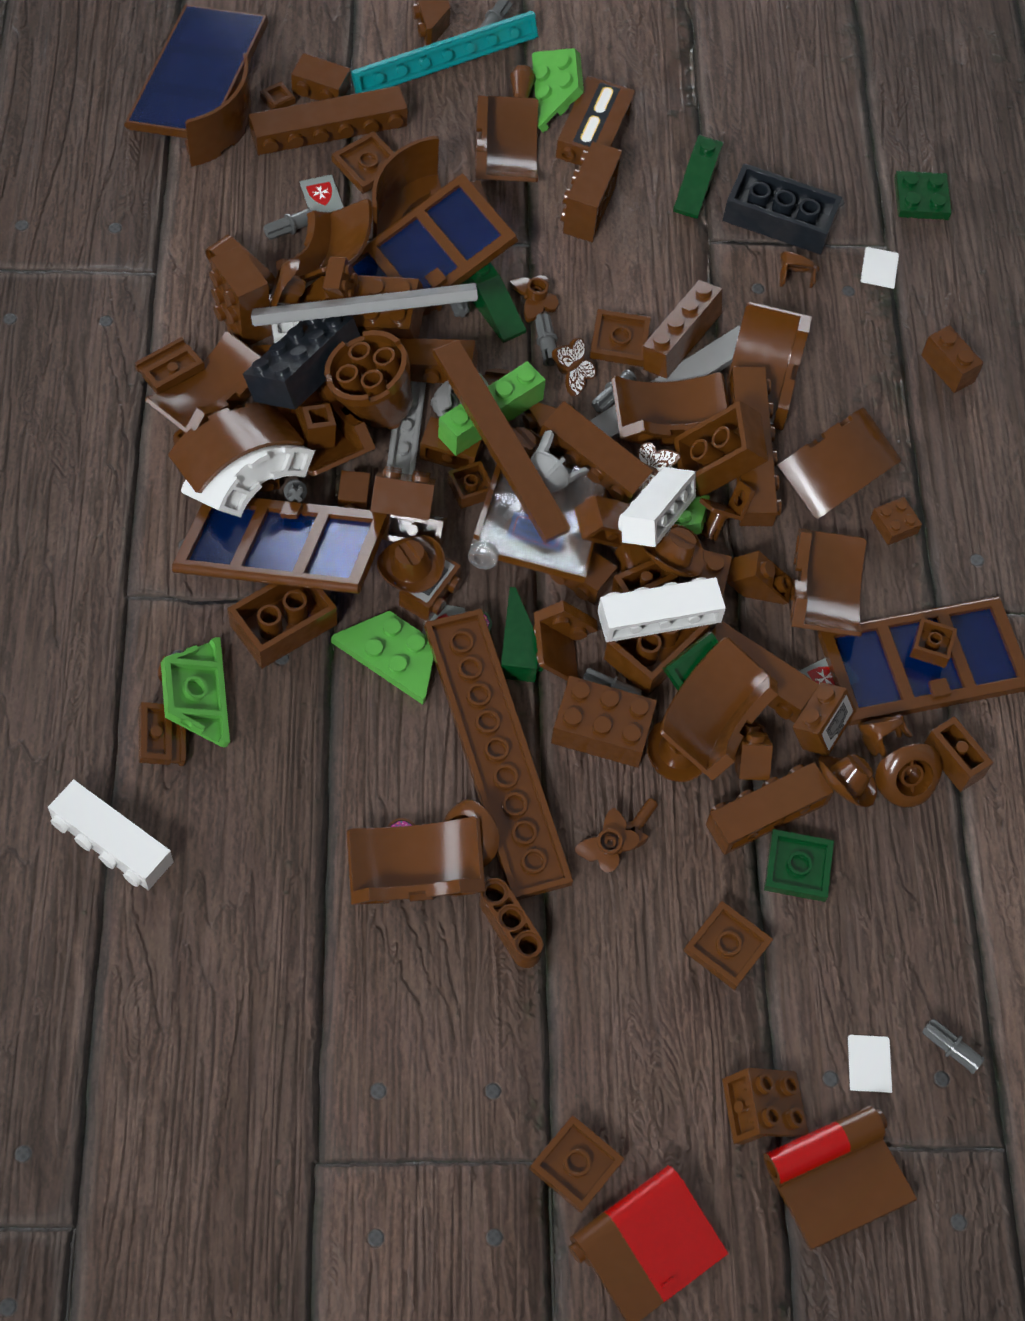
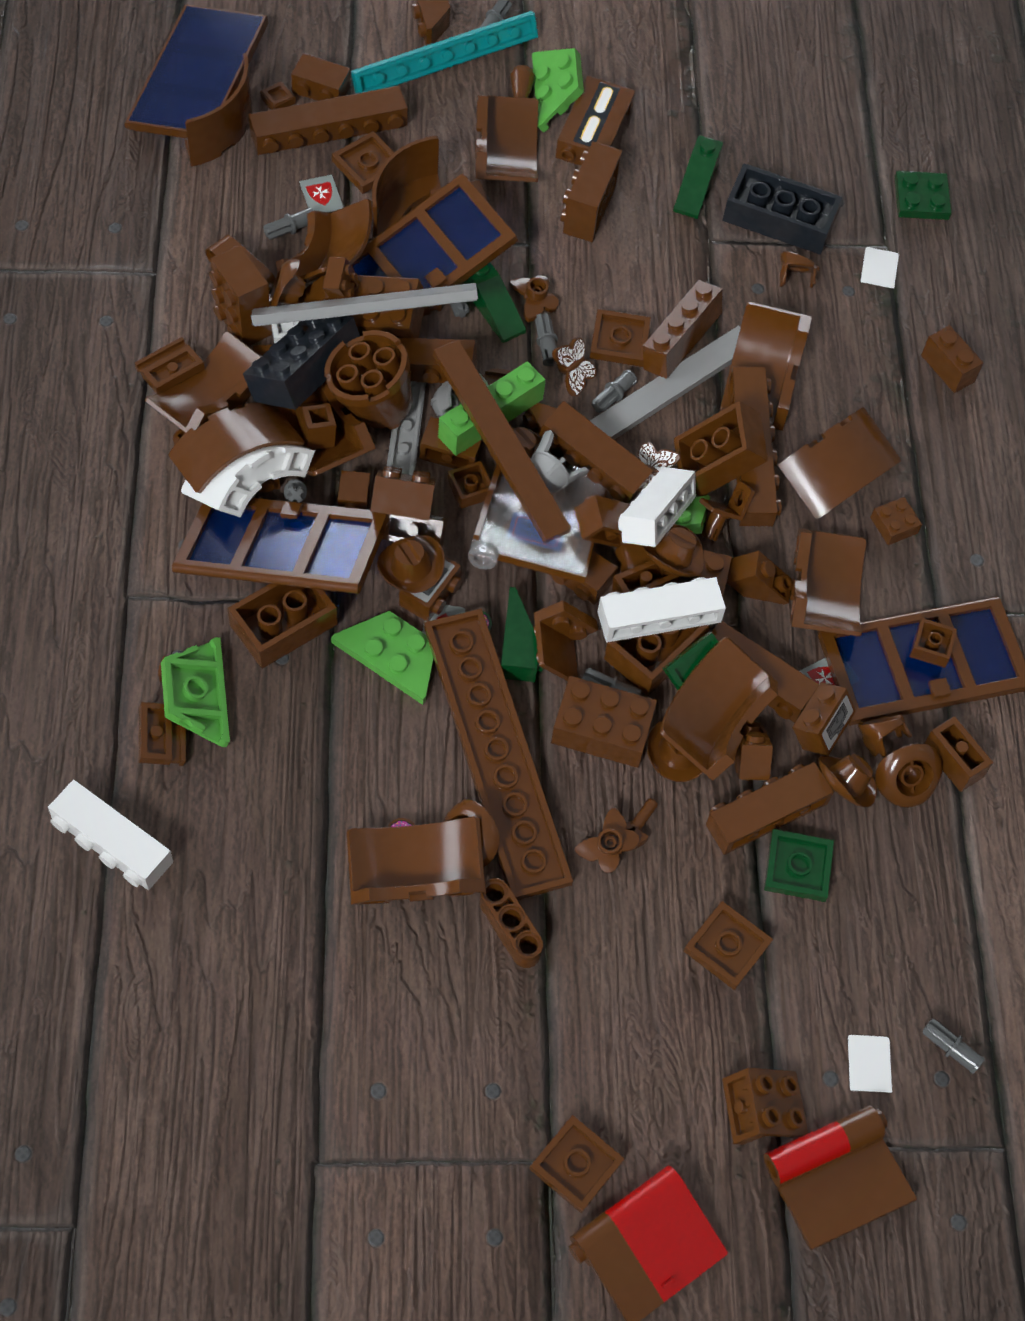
reddish brown panel [611,372,729,446] -> none

